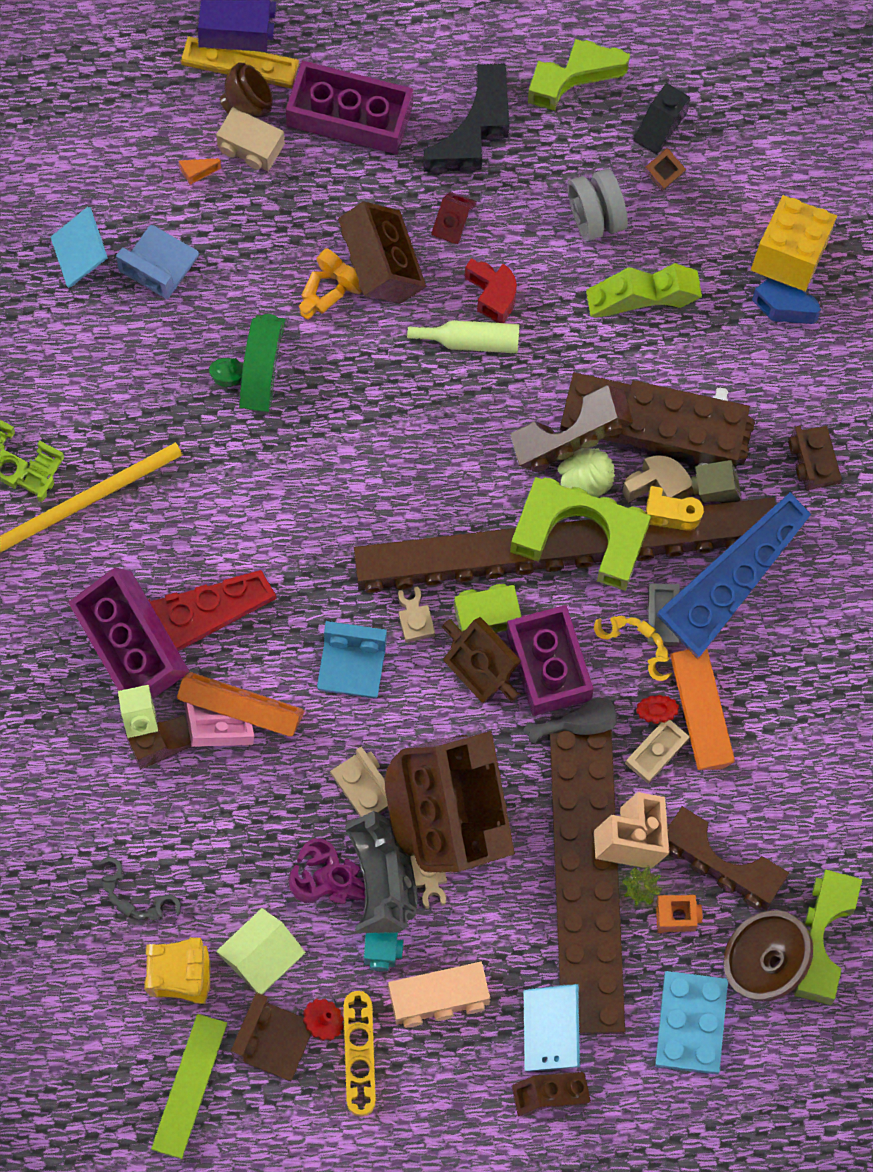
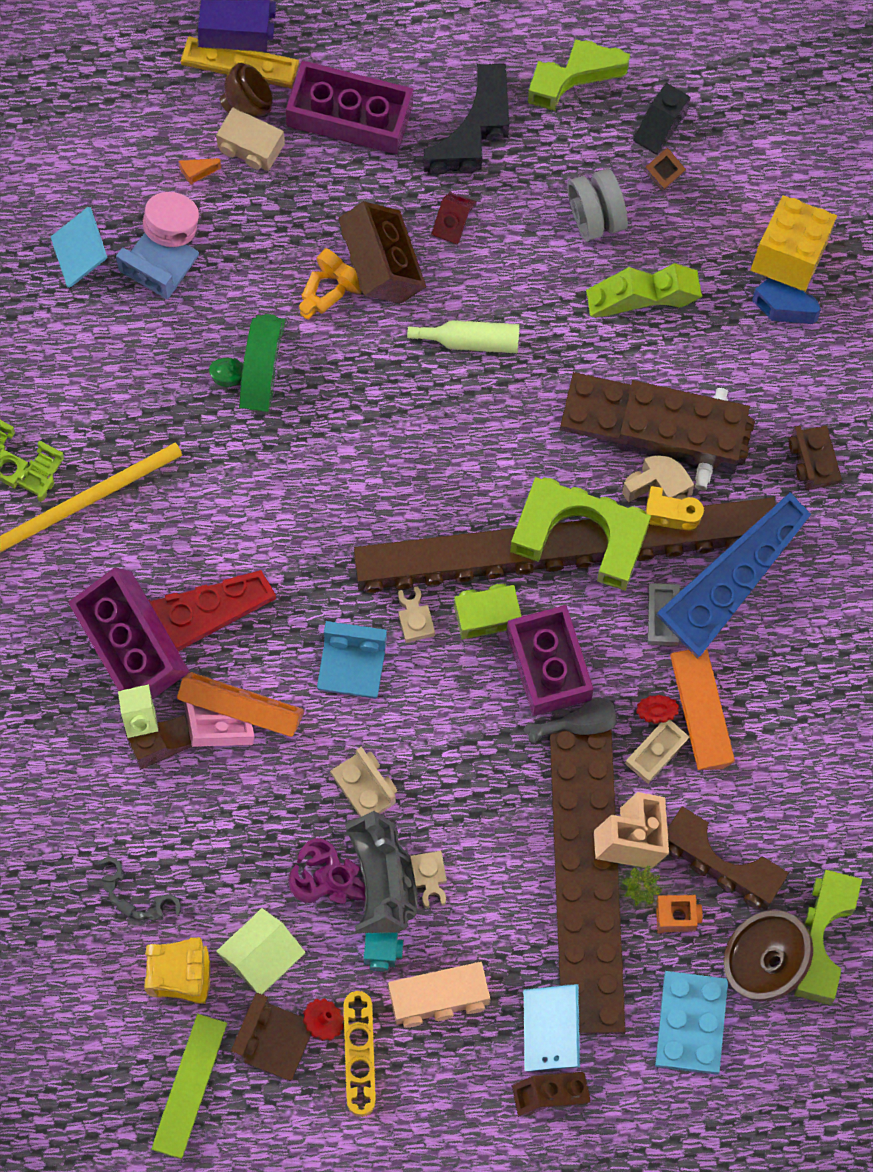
reddish brown brick [385,731,515,873] -> none
reddish brown plate [441,617,521,704] -> none
red brick [465,258,517,323] -> none
arch [510,385,633,472] -> none
yellowish green hair [558,448,615,497] -> none
yellow piece [594,615,673,681] -> none
olive arch [692,460,742,503] -> none
none -> bright pink head [143,192,199,247]

